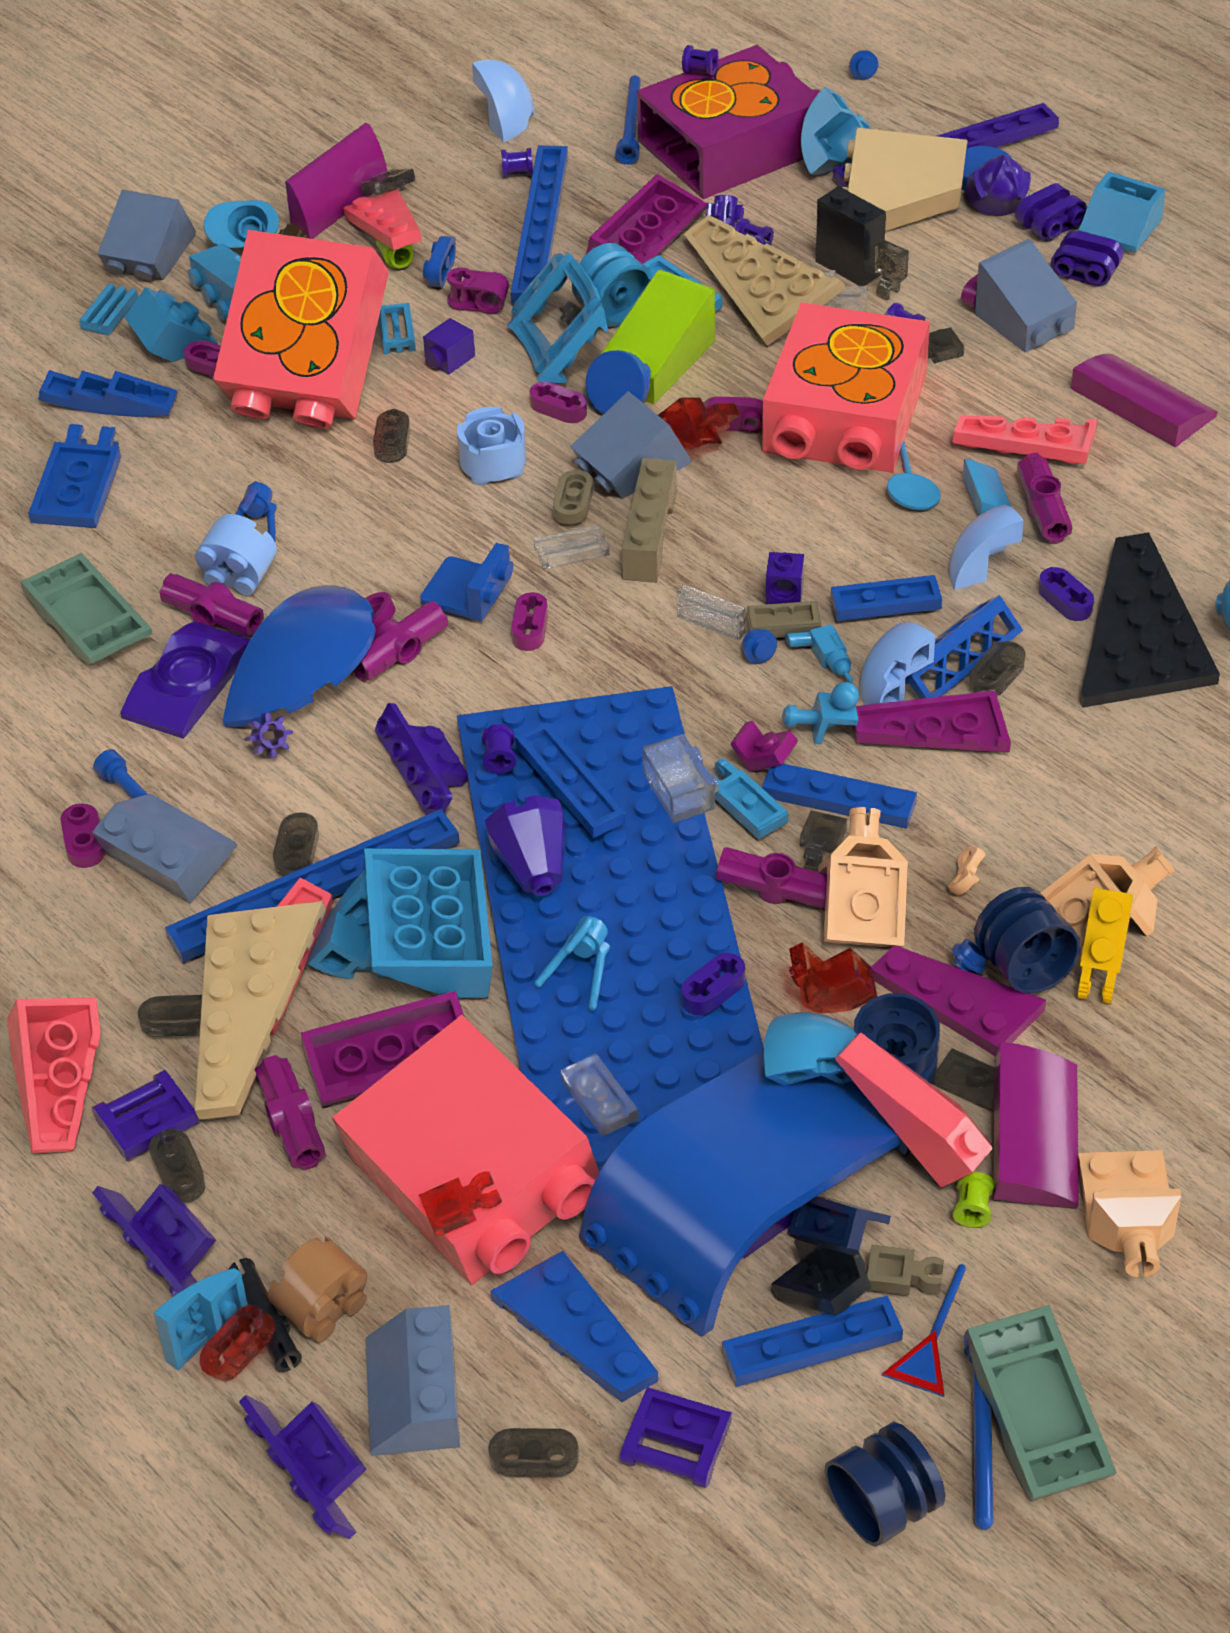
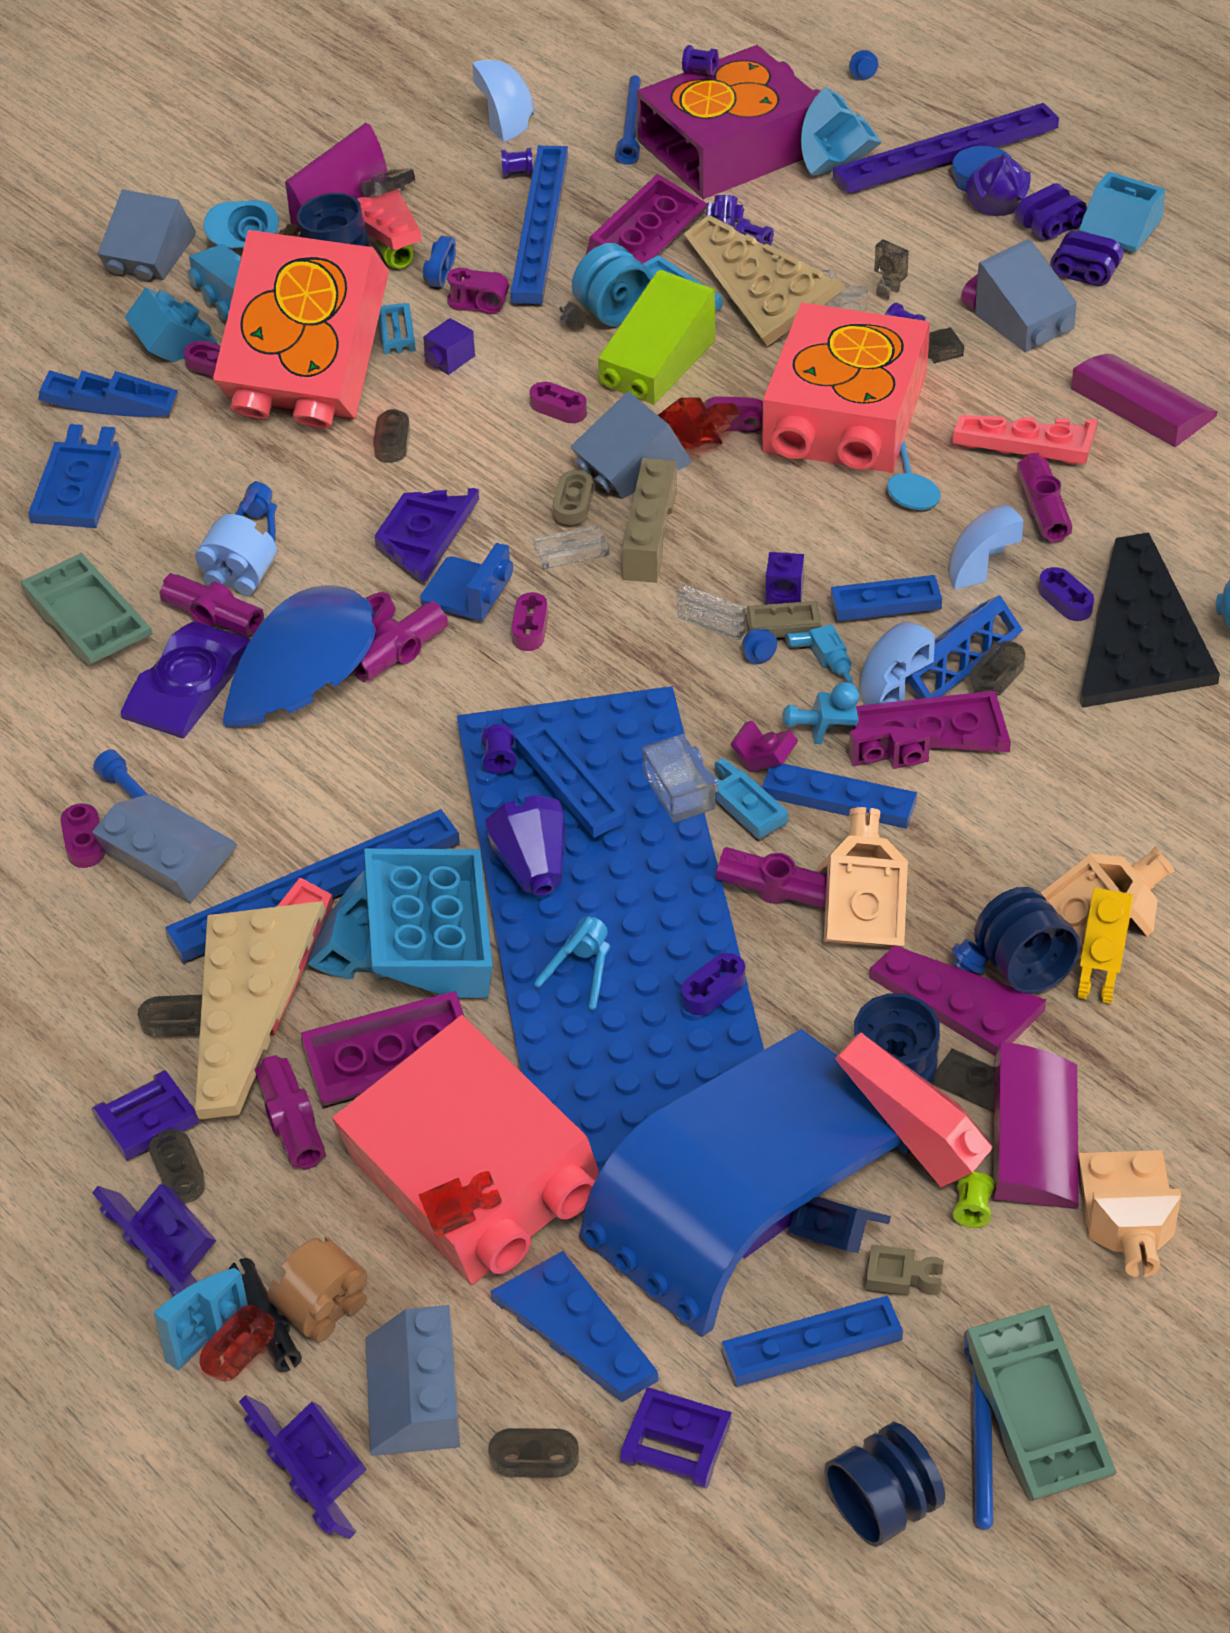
coral wedge [7,997,101,1153] -> none
dark azure tile [79,283,138,335] -> none
dark purple gear [244,712,293,759] -> none
clear smoke plate [273,812,319,877] -> none
dark purple bracket [375,703,468,815] -> none
light blue brick [457,407,526,485] -> none
dark azure wedge [507,252,609,383] -> none
clear plate [561,1053,638,1137] -> none
blue tile [585,350,651,414] -> none
dark azure brick [764,1012,857,1086] -> none
black bracket [771,1235,871,1316] -> none
clear red brick [789,942,878,1014] -> none
clear smoke plate [800,810,847,872] -> none
black brick [816,186,886,288] -> none
tan slope [842,128,967,231] -> none
piece [882,1264,966,1398] -> none
light nougat piece [947,845,986,896] -> none
dark azure slope [963,459,1011,516] -> none
none -> dark blue wheel [297,192,370,247]
none -> dark purple wing [374,488,479,582]
none -> magenta slope [849,726,930,769]

